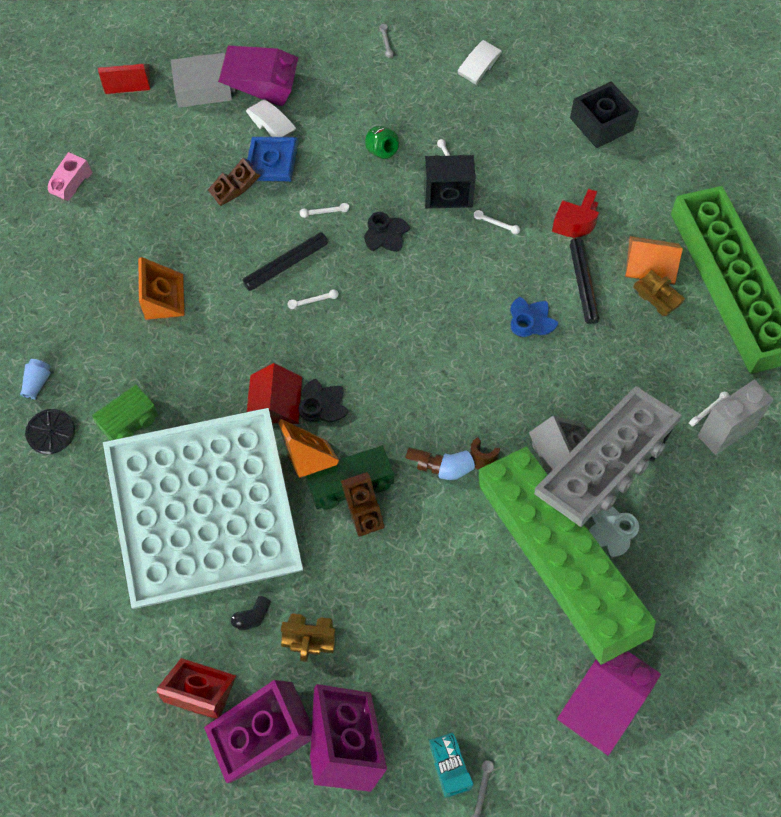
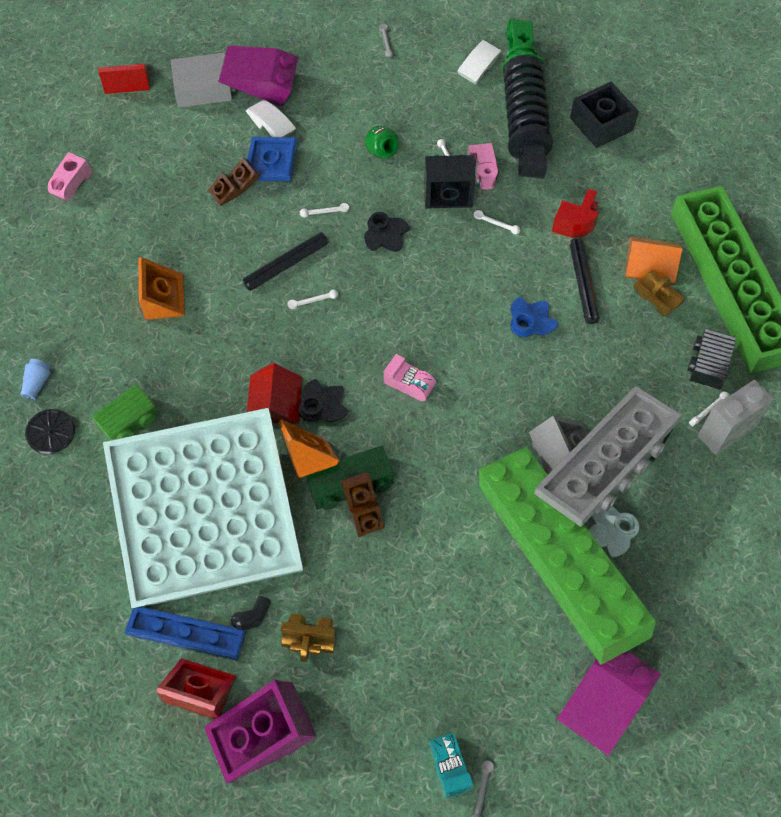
magenta slope [310,684,387,792] -> none
piece [405,437,500,480] -> none
none -> blue tile [125,607,246,660]
none -> bright pink leg [384,354,437,402]
none -> bright pink leg [468,143,498,190]
none -> black piece [502,19,553,179]
none -> black brick [687,328,736,390]

